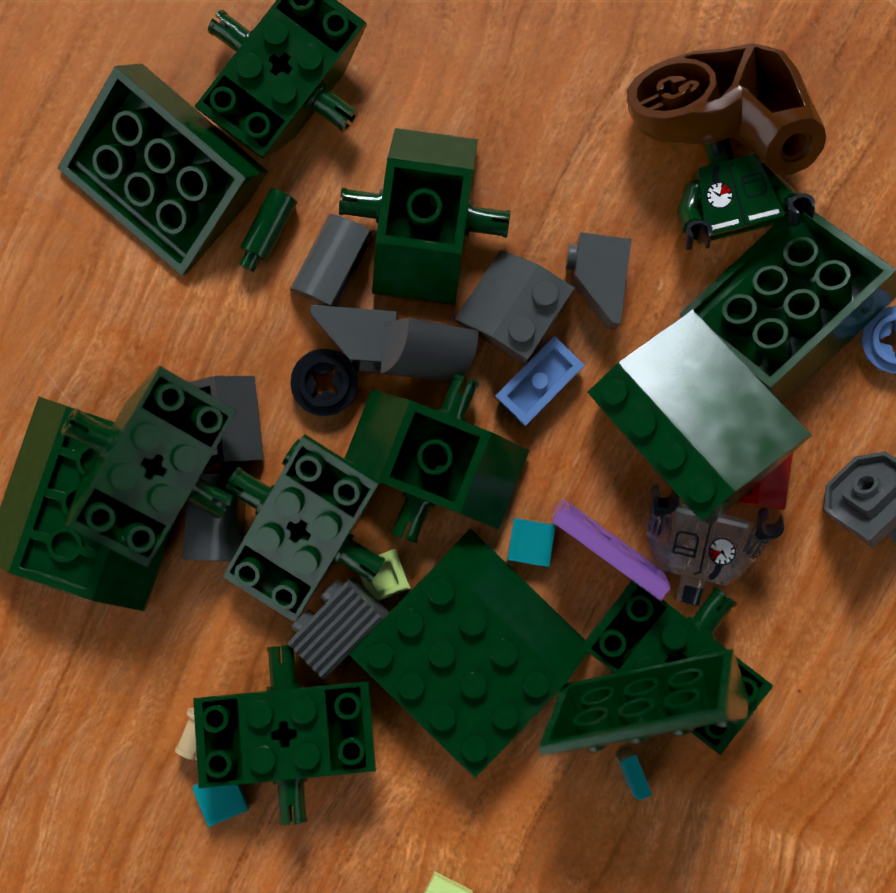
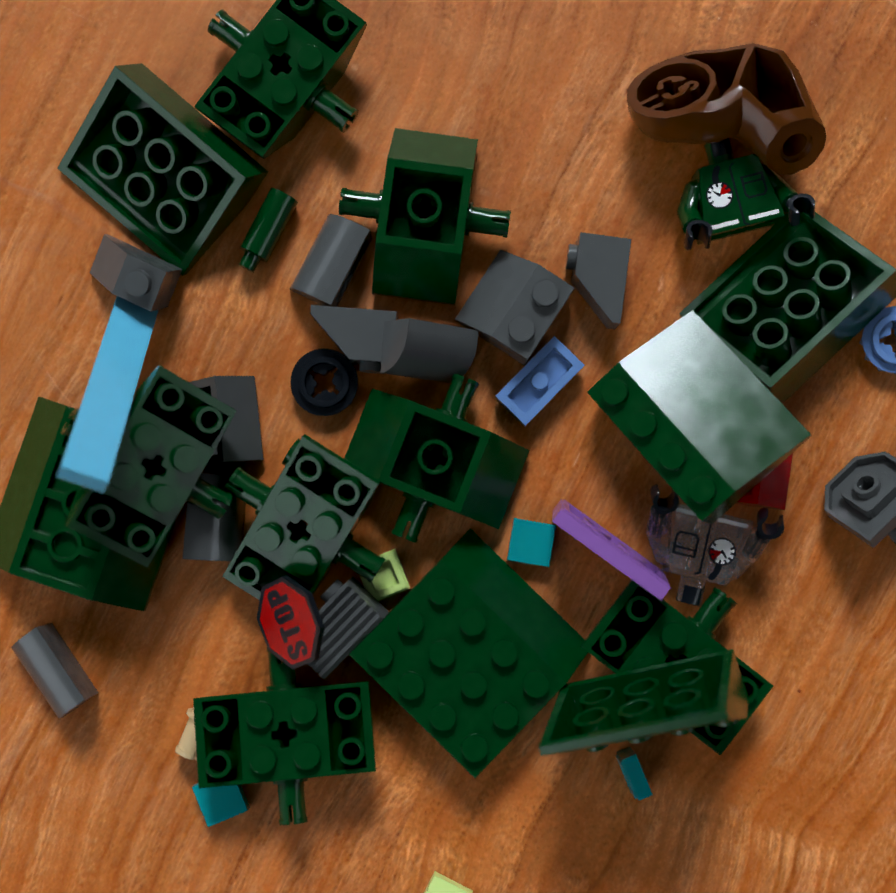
none -> dark grey brick [11,623,99,719]
none -> medium azure tile [56,296,158,493]
none -> dark grey slope [90,234,183,312]
none -> piece [256,575,325,669]

